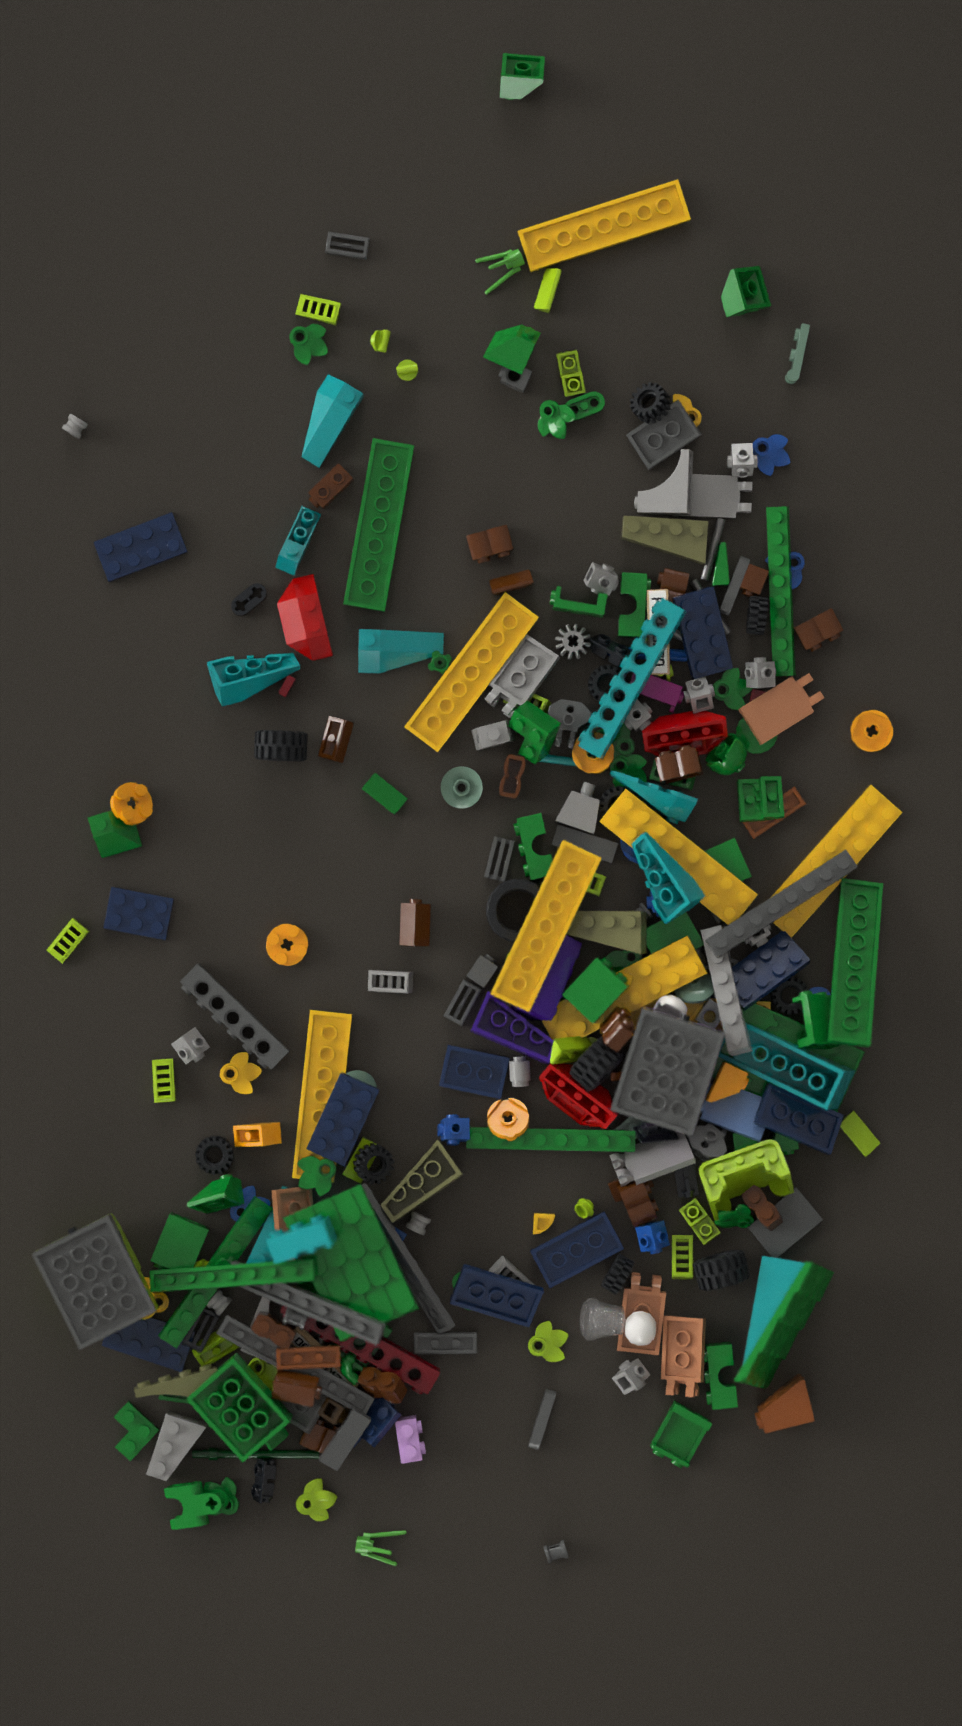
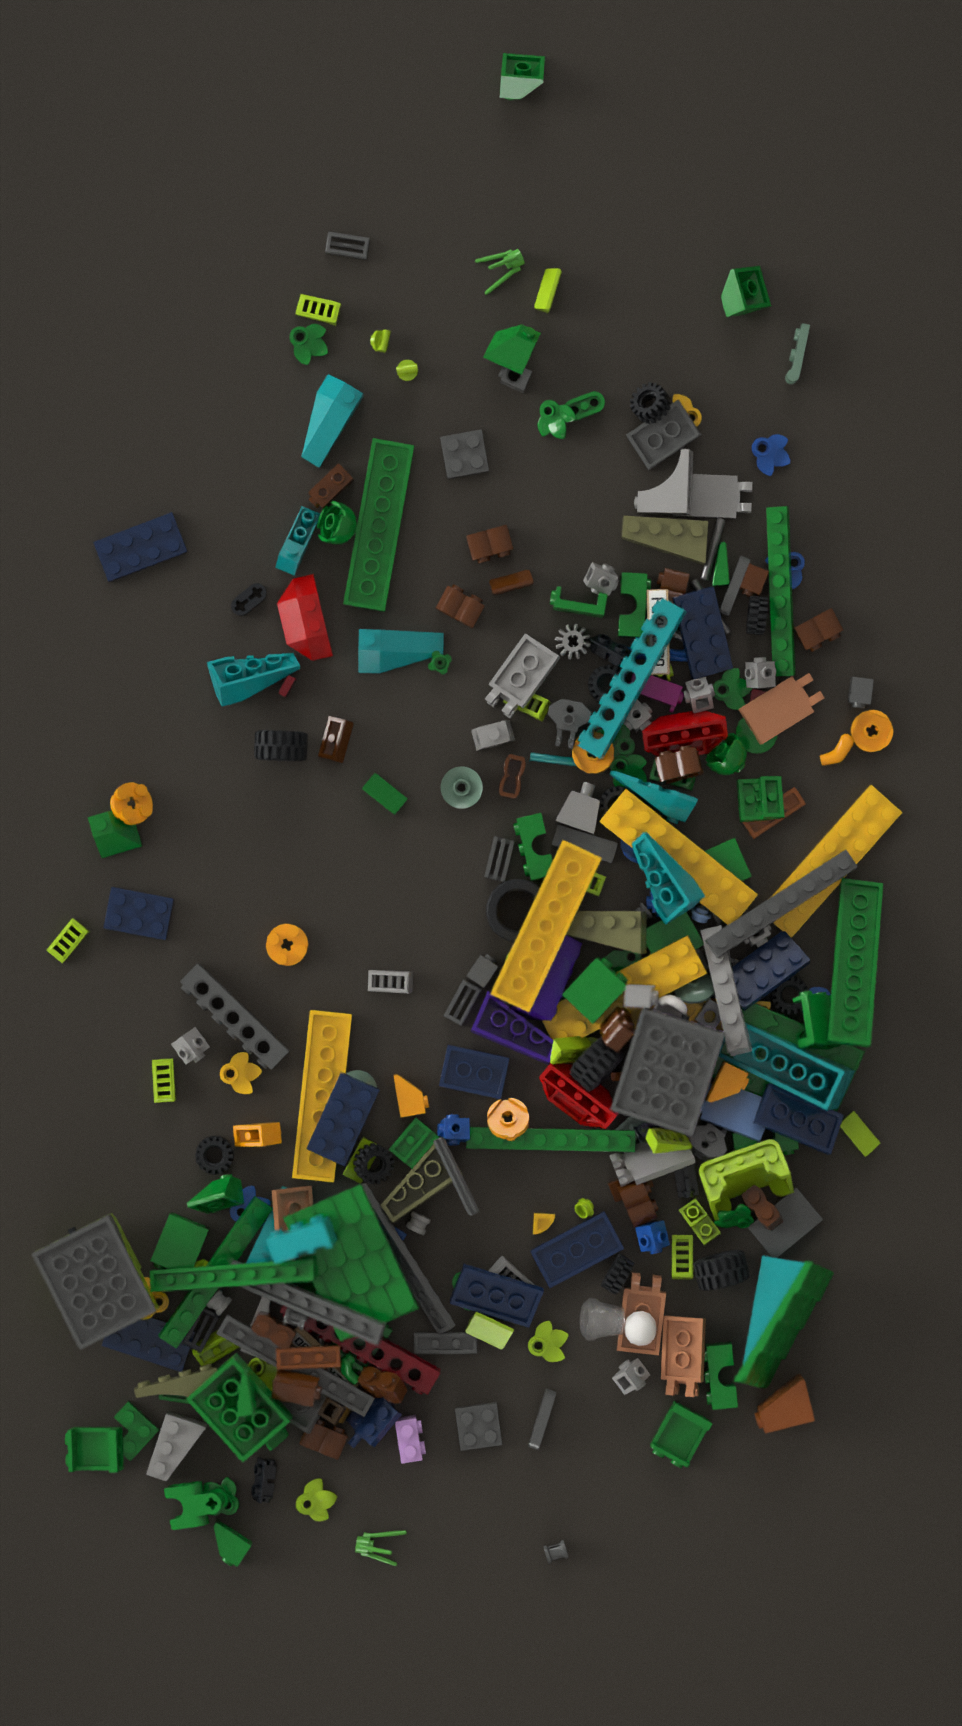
light grey wheel [62,414,88,439] -> none
dark green bar [192,1448,319,1460] -> none
green plate [297,1156,336,1196] -> none
dark grey tile [319,1407,371,1471] -> none
reddish brown brick [399,899,431,946] -> none
yellow plate [404,592,539,752] -> none
green brick [508,701,561,765] -> none
light grey brick [509,1056,531,1087] -> none
yellow plate [518,179,691,272] -> none
lime slope [556,350,586,397] -> none
light grey brick [727,443,758,478] -> none
none -> green panel [65,1427,124,1473]
none -> green slope [214,1519,252,1567]
none -> green slope [237,1368,257,1417]
none -> green cylinder [317,501,357,545]
none -> green plate [389,1117,439,1169]
none -> light orange slope [394,1074,429,1117]
none -> dark grey axle [434,1137,479,1216]
none -> reddish brown brick [435,584,485,629]
none -> dark grey plate [440,429,489,479]
none -> dark grey plate [455,1402,502,1451]
none -> lime slope [465,1312,514,1350]
none -> light grey brick [624,984,659,1008]
none -> lime slope [645,1128,692,1154]
none -> light blue plate [691,905,712,923]
none -> light orange arm [820,734,854,766]
none -> dark grey brick [848,677,874,709]

